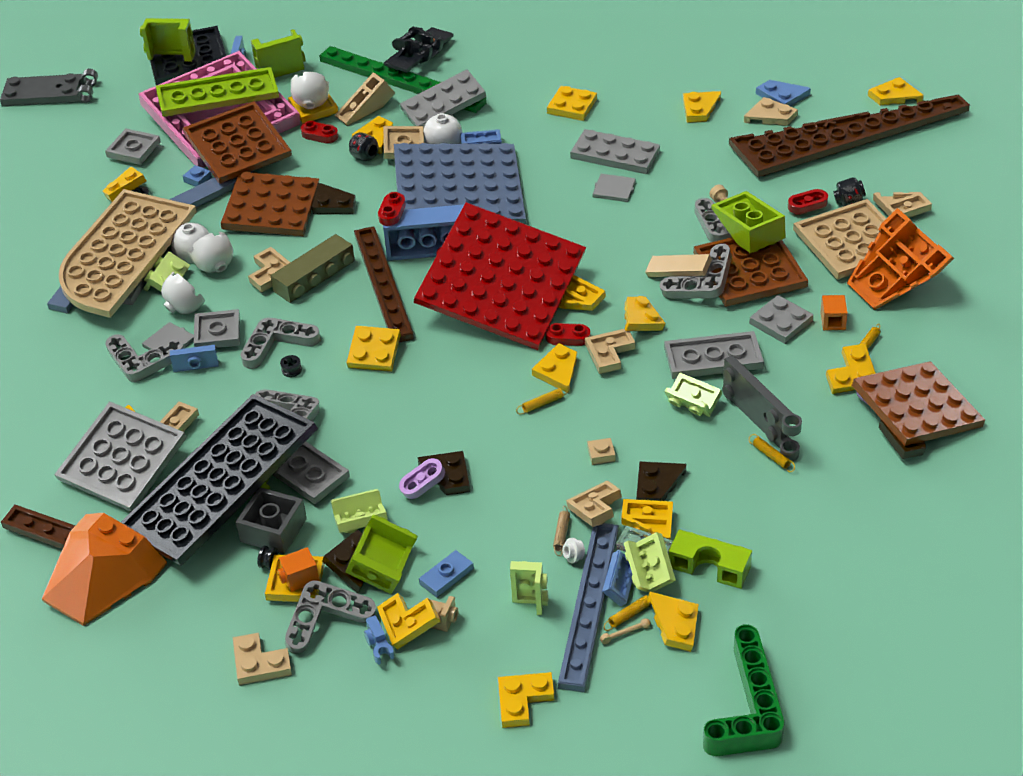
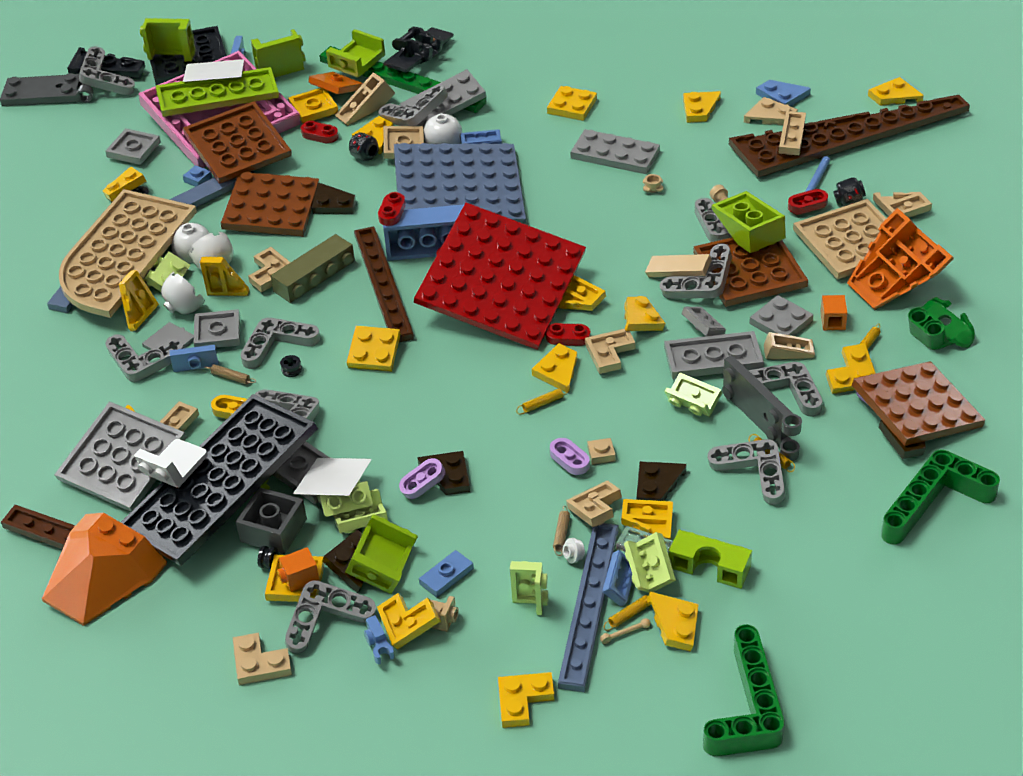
white cylinder [291,72,329,109] -> none
light grey piece [592,174,636,202] -> none
none -> black wing [67,47,146,78]
none -> light grey beam [79,46,135,95]
none -> yellow wing [119,270,159,331]
none -> white bracket [134,439,208,488]
none -> white sticker [183,59,244,82]
none -> yellow wing [200,257,249,296]
none -> tan piece [205,364,256,385]
none -> yellow plate [211,395,247,419]
none -> white sticker [293,458,372,496]
none -> orange plate [309,72,363,94]
none -> yellowish green bracket [316,479,373,517]
none -> lime panel [326,29,385,77]
none -> light grey beam [378,84,448,127]
none -> lavender plate [550,438,590,475]
none -> tan plate [643,174,663,193]
none -> light grey plate [681,306,726,336]
none -> light grey beam [707,439,785,505]
none -> light grey beam [749,362,822,416]
none -> tan slope [764,332,815,360]
none -> tan plate [779,111,806,155]
none -> medium blue bar [805,156,830,192]
none -> green beam [881,450,1000,544]
none -> green piece [908,297,975,350]

